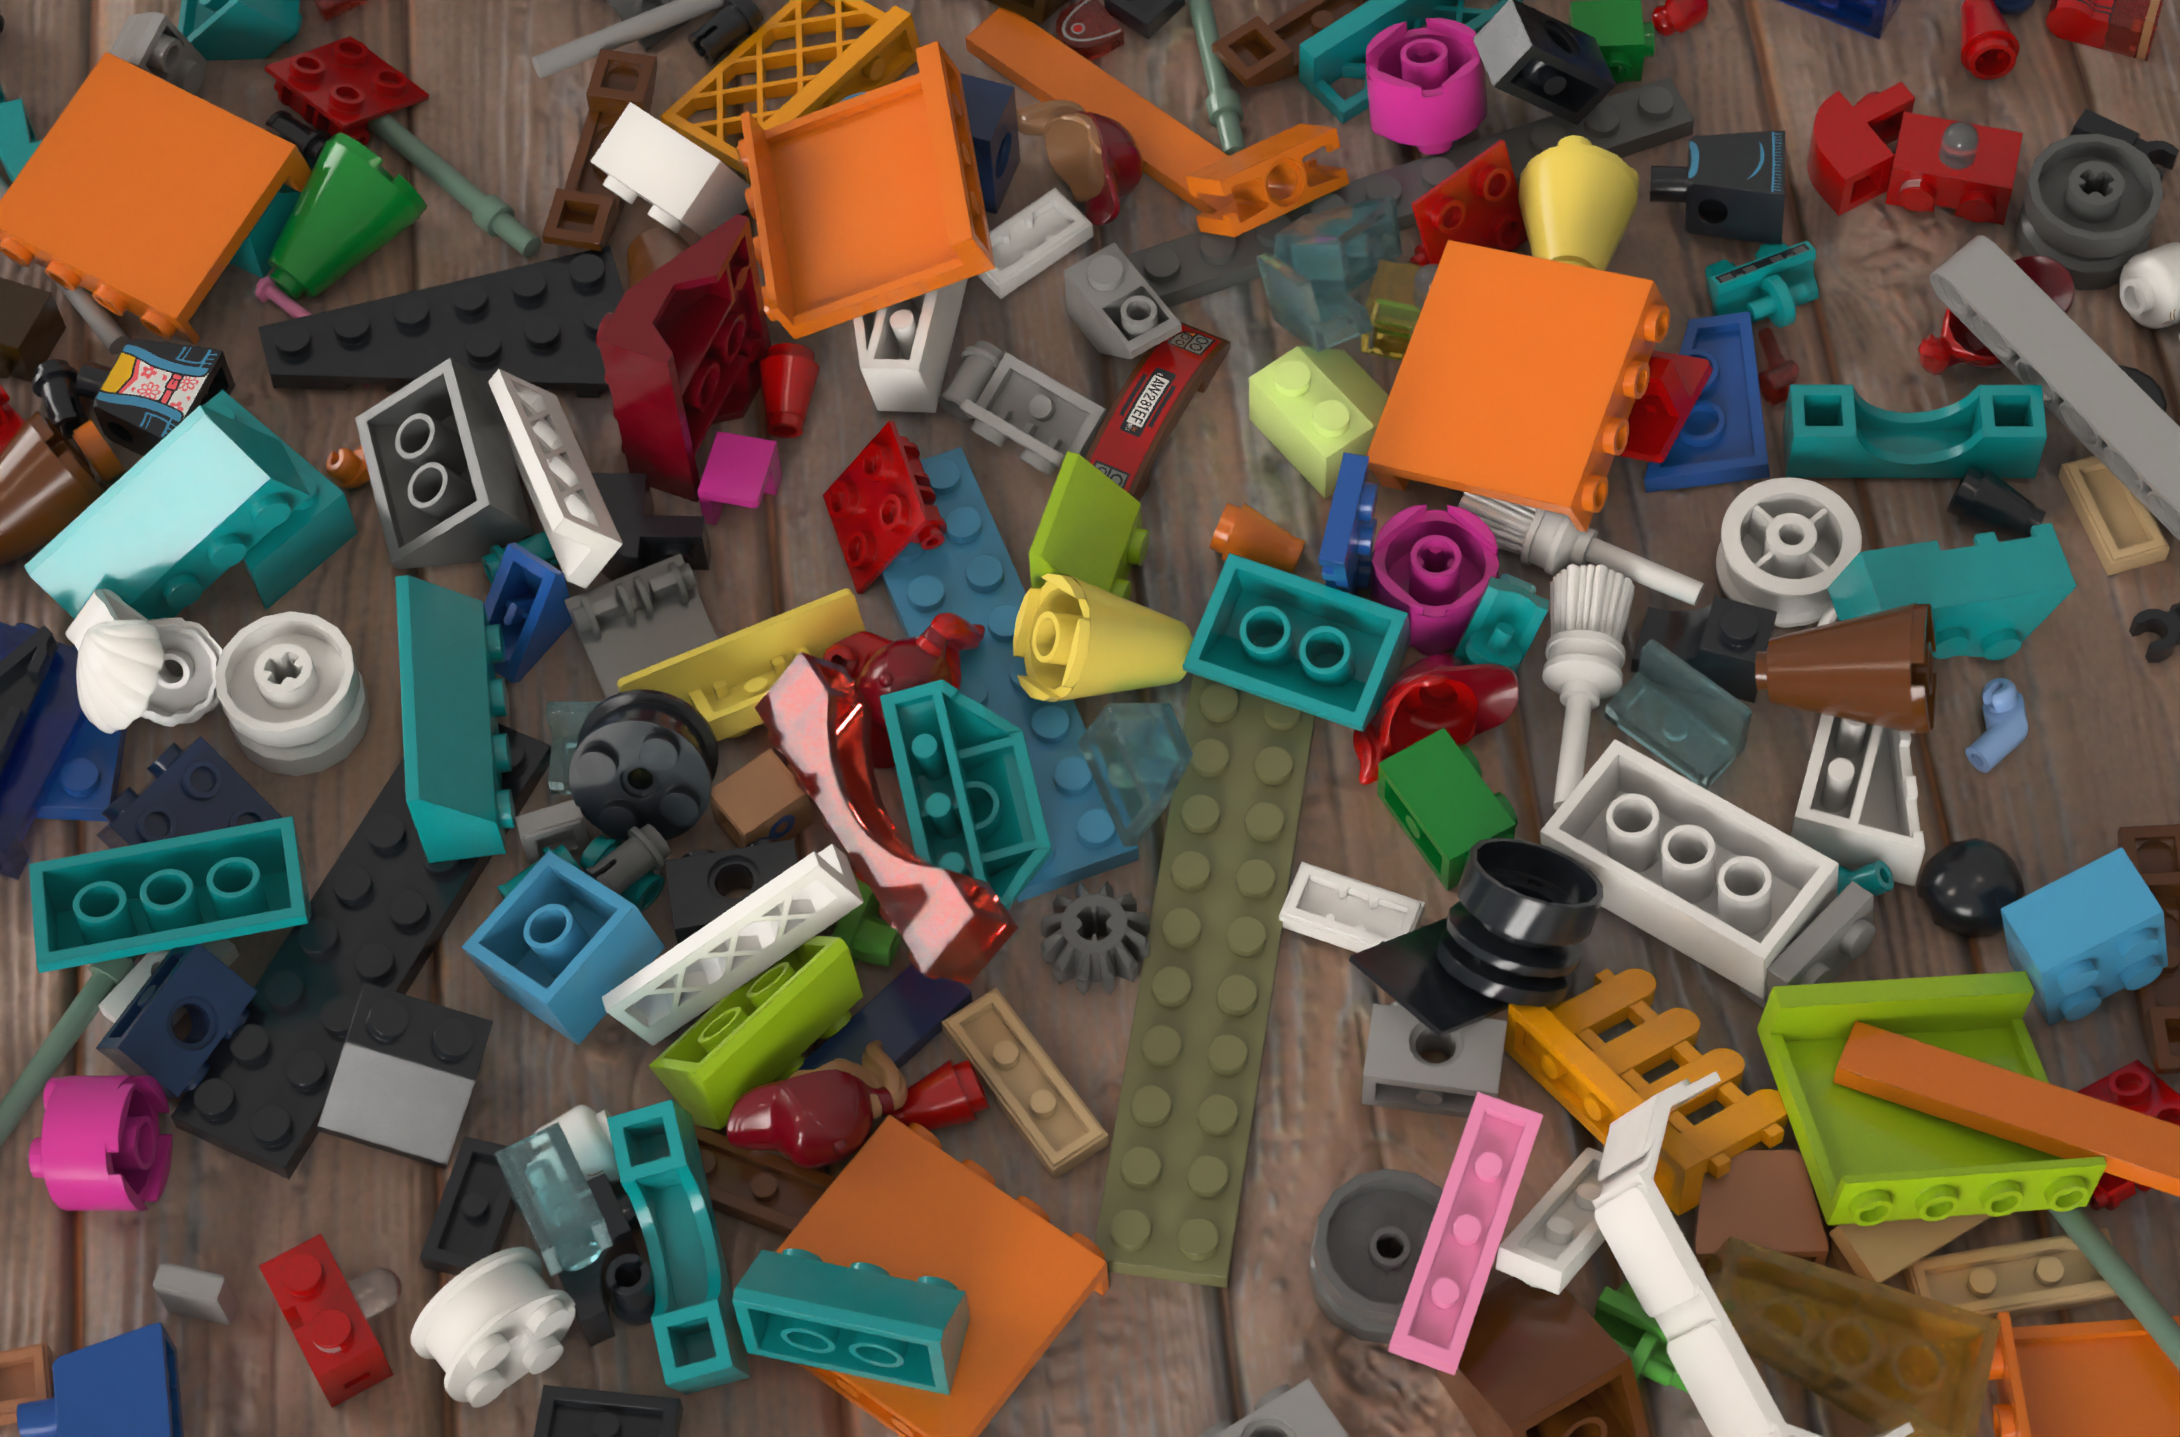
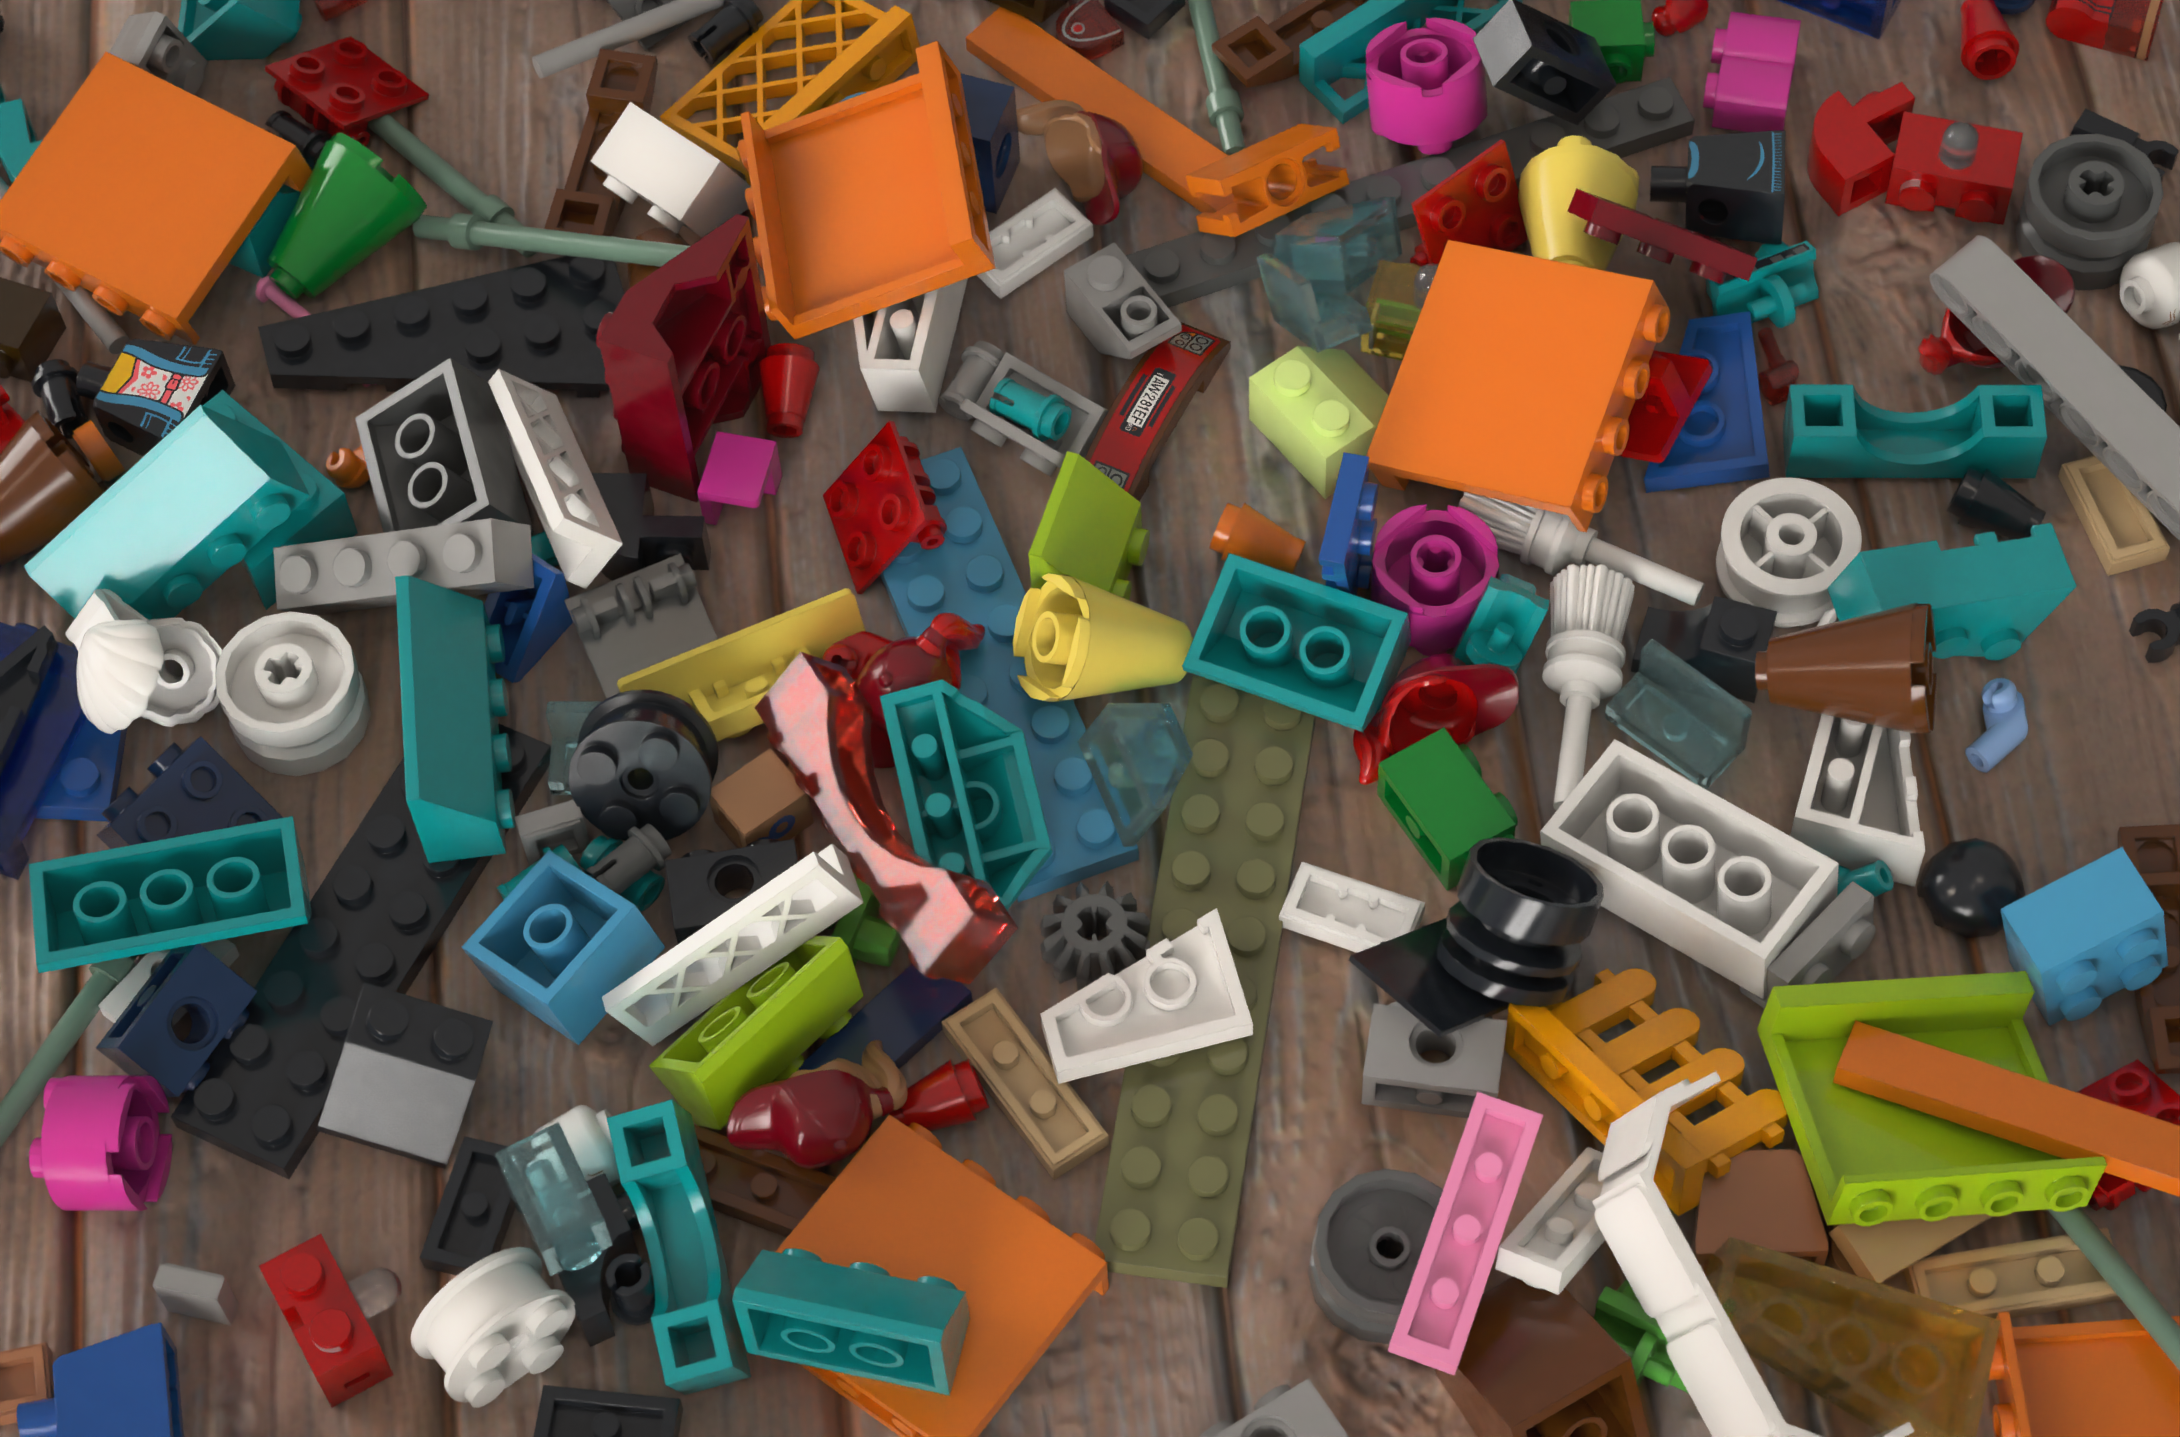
none -> light grey brick [273,518,534,615]
none -> sand green bar [413,213,690,267]
none -> teal pin [989,378,1072,442]
none -> white wing [1040,908,1253,1084]
none -> dark red wing [1567,188,1758,284]
none -> dark pink brick [1703,12,1801,132]

